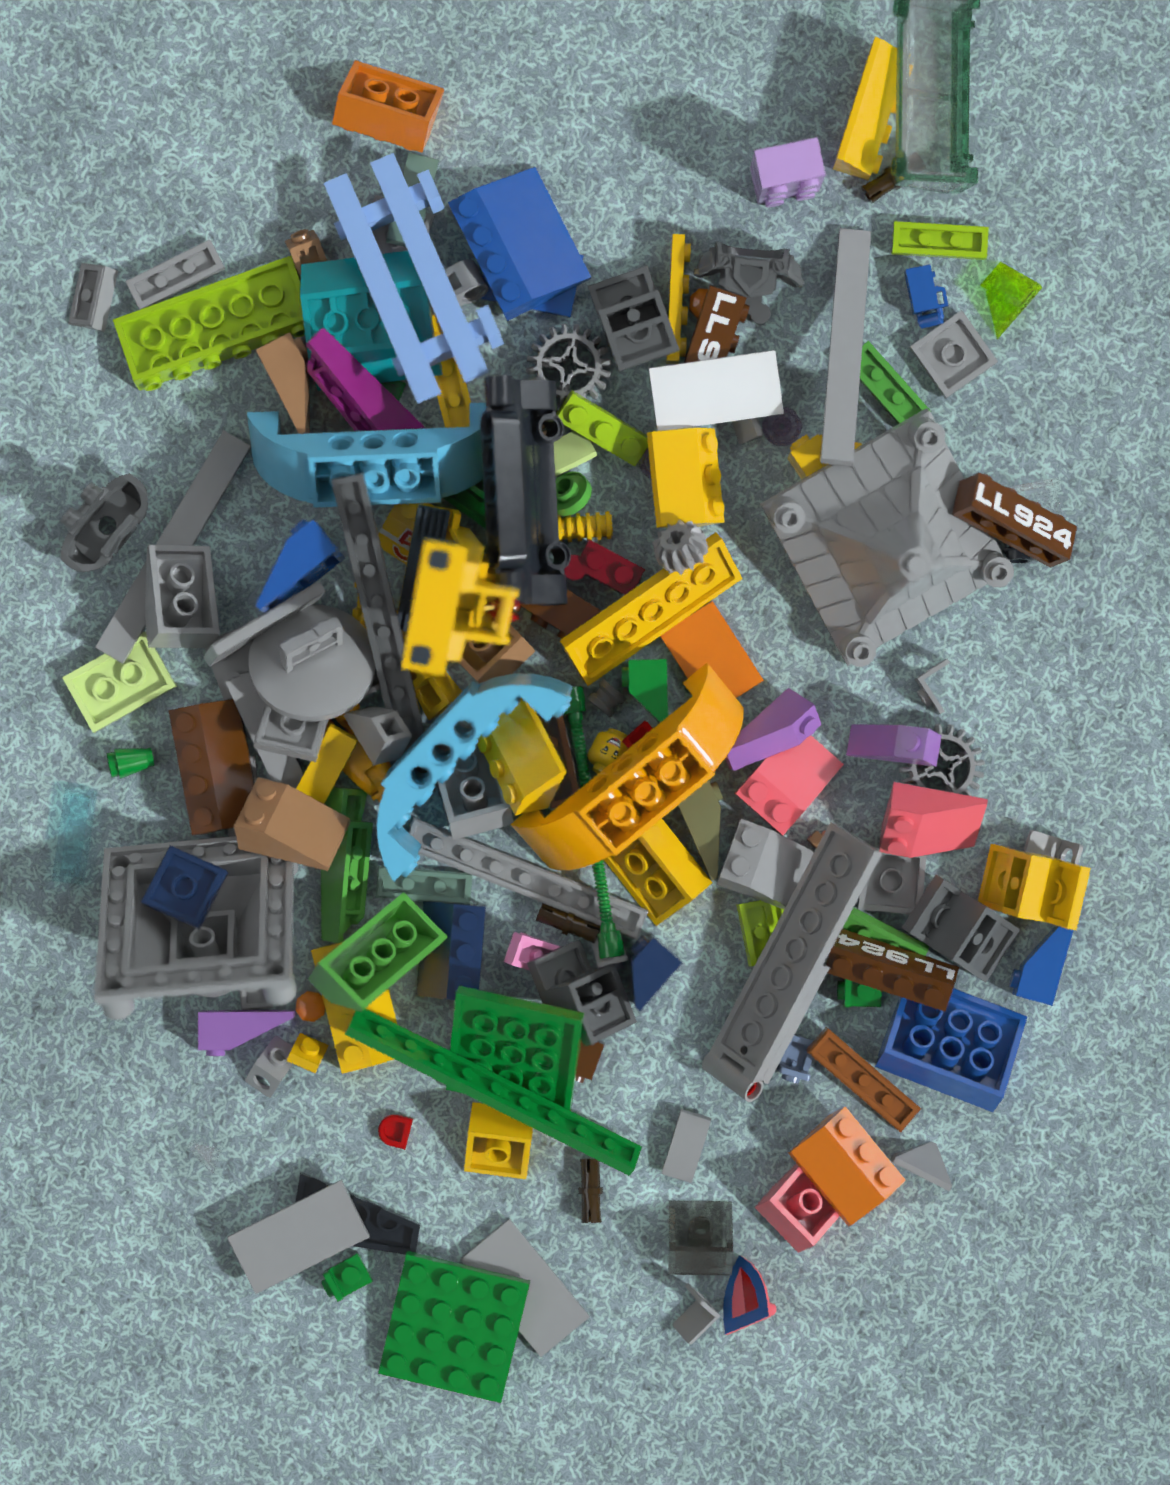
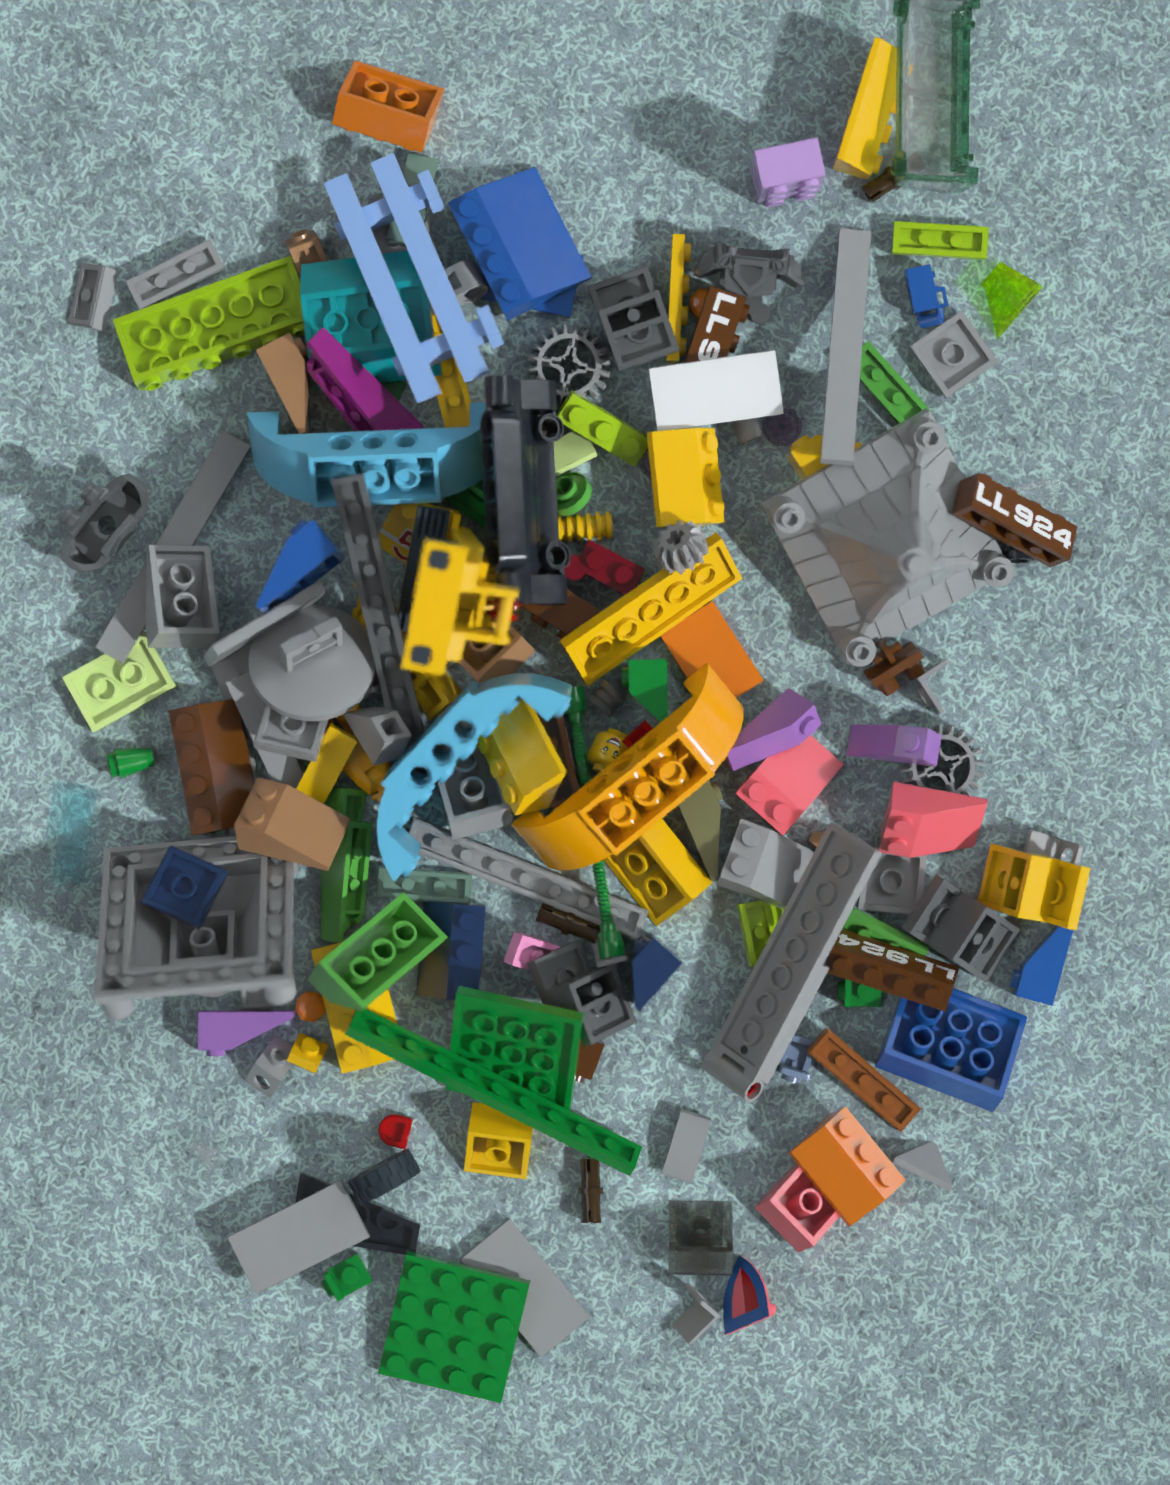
none -> black wheel [348,1148,421,1205]
none -> reddish brown hips [863,640,925,696]

